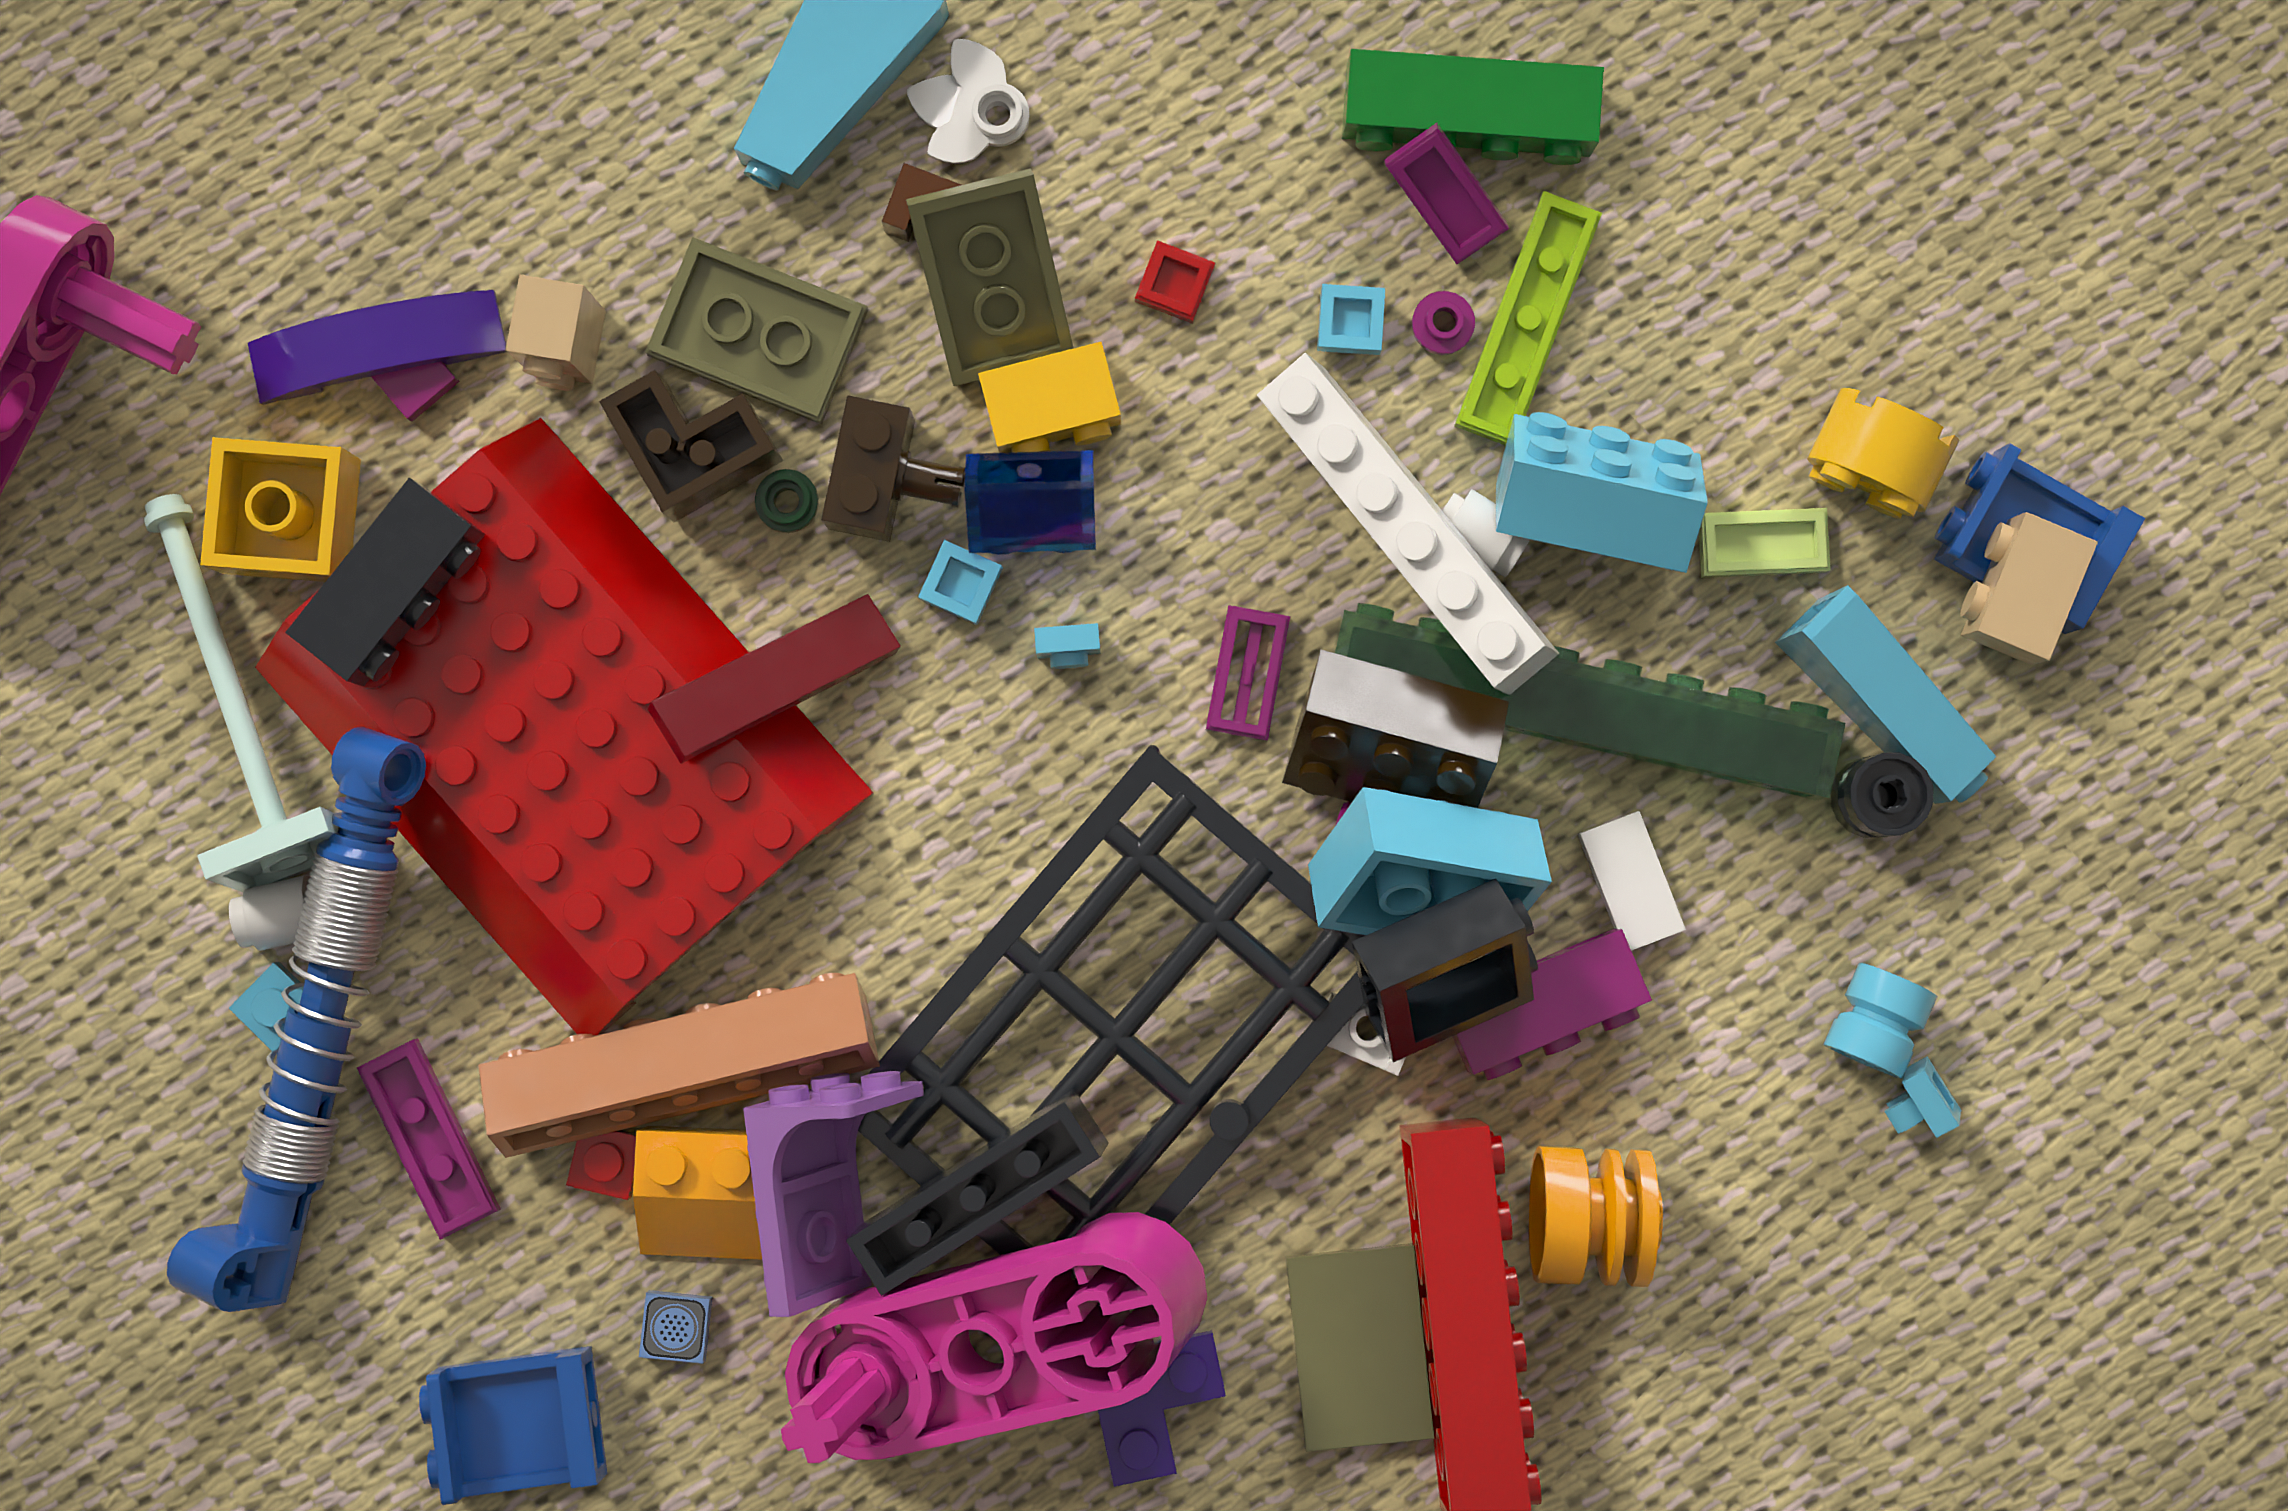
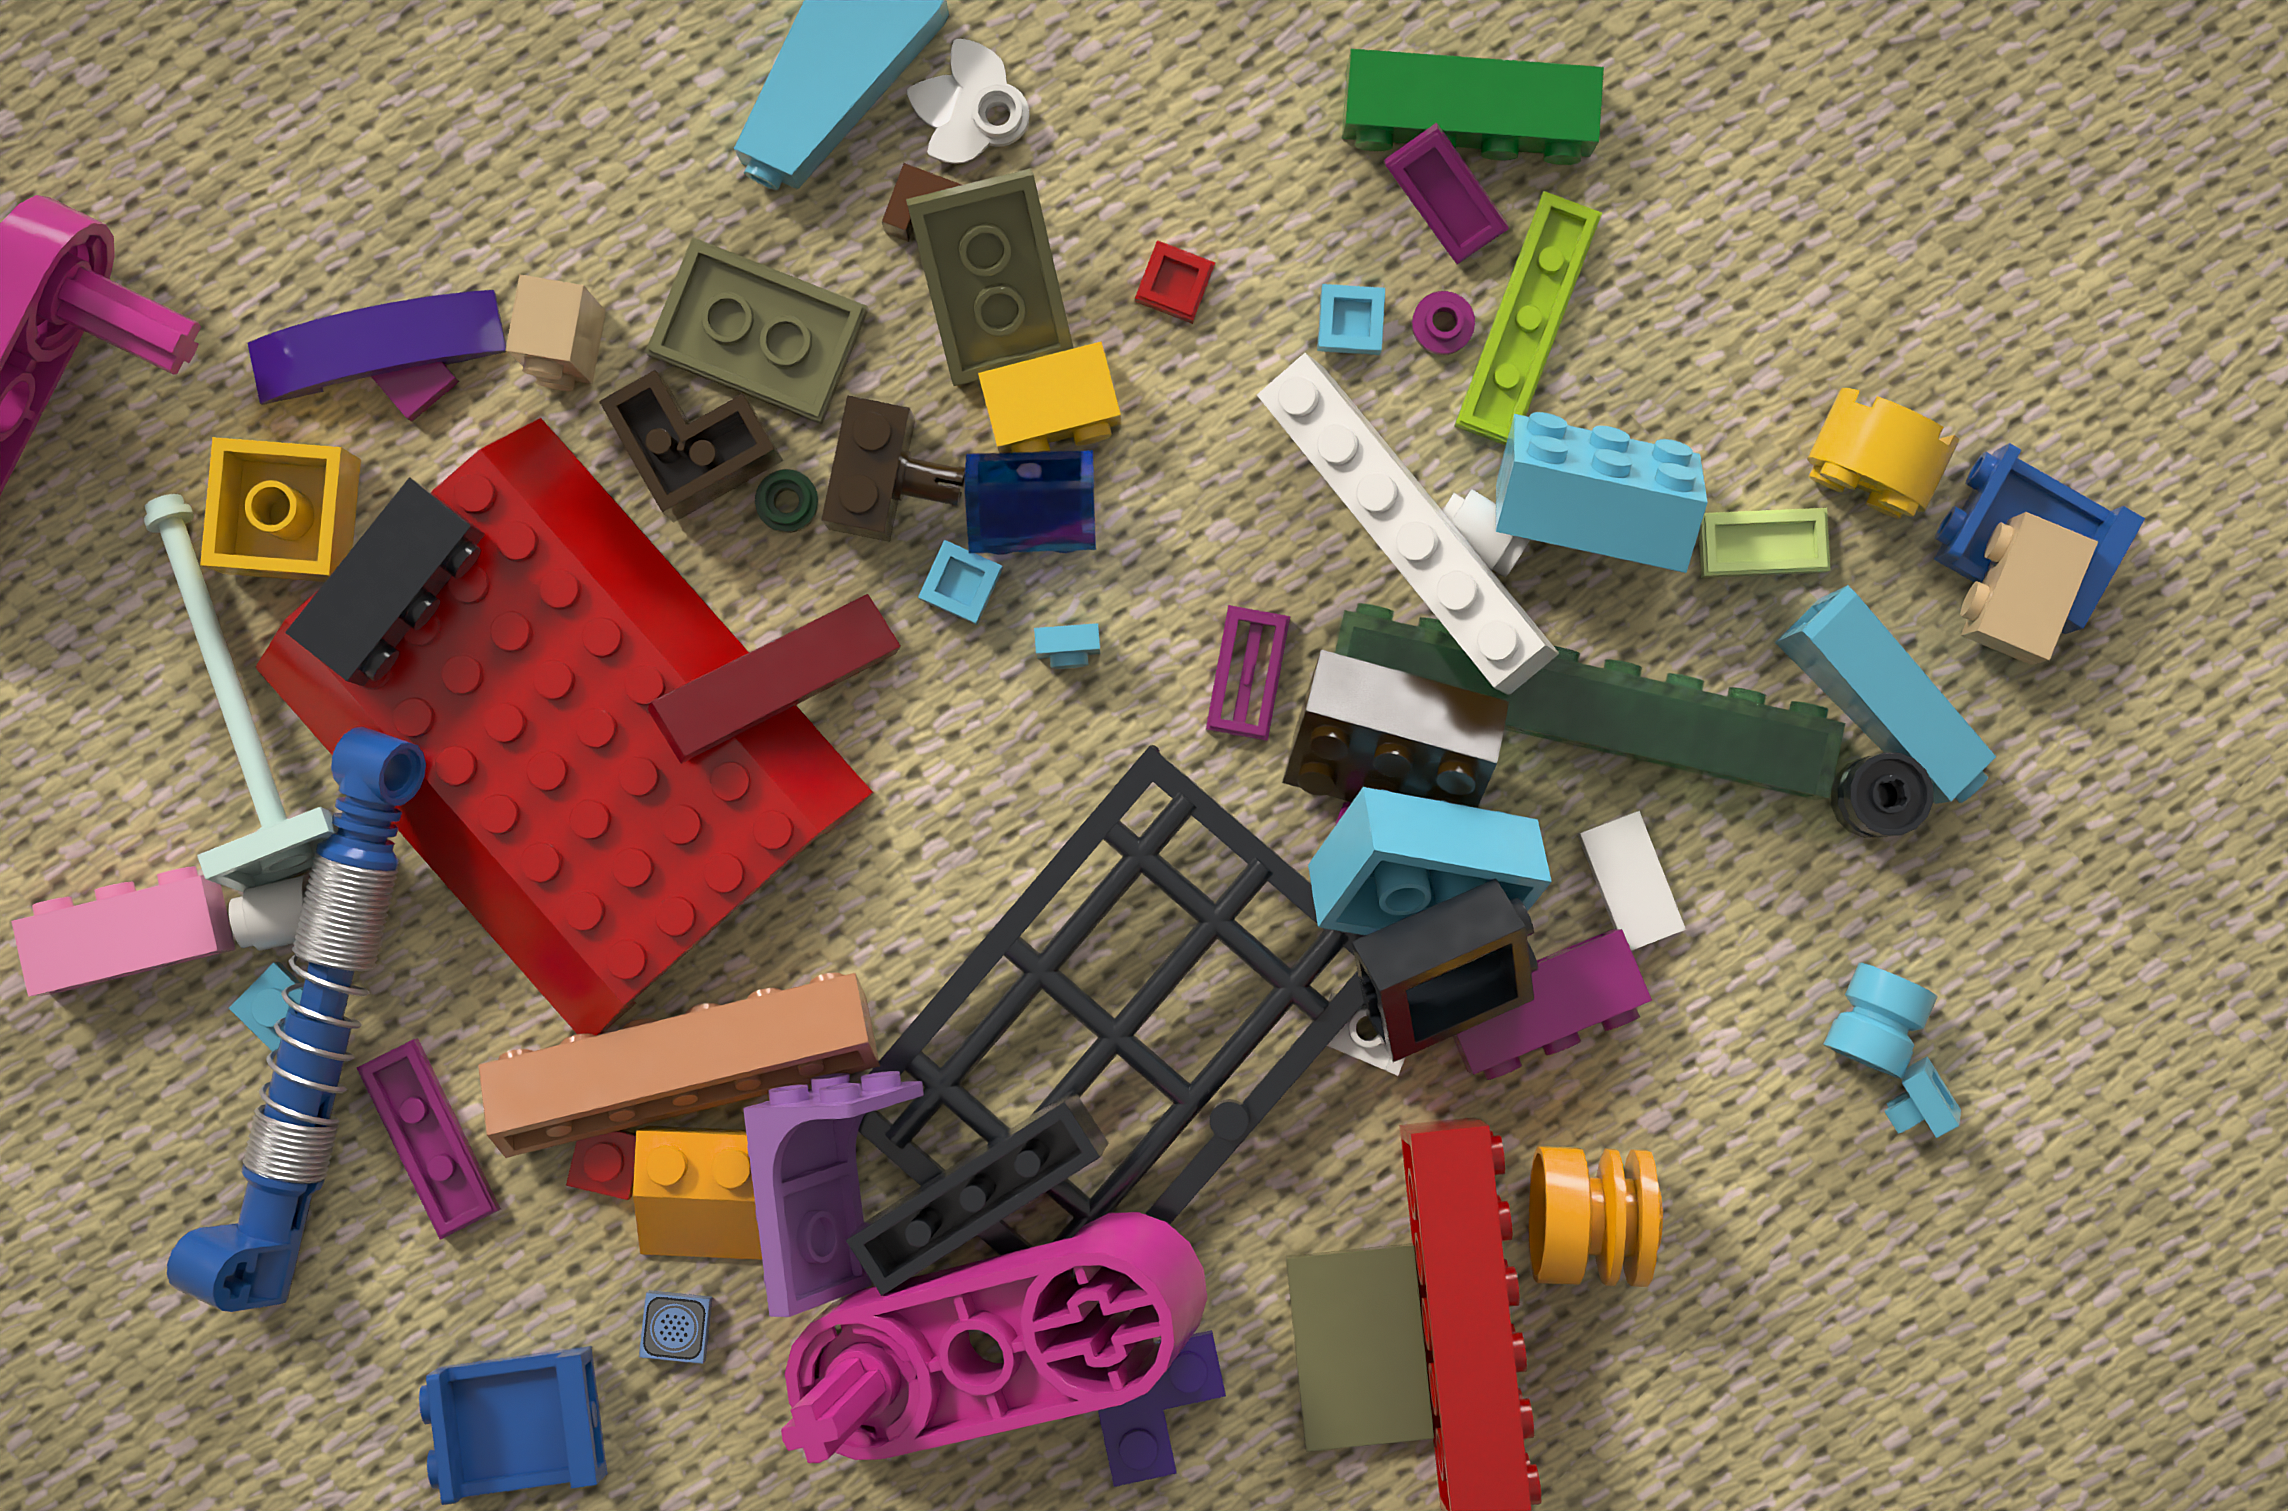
none -> bright pink brick [11,866,236,997]

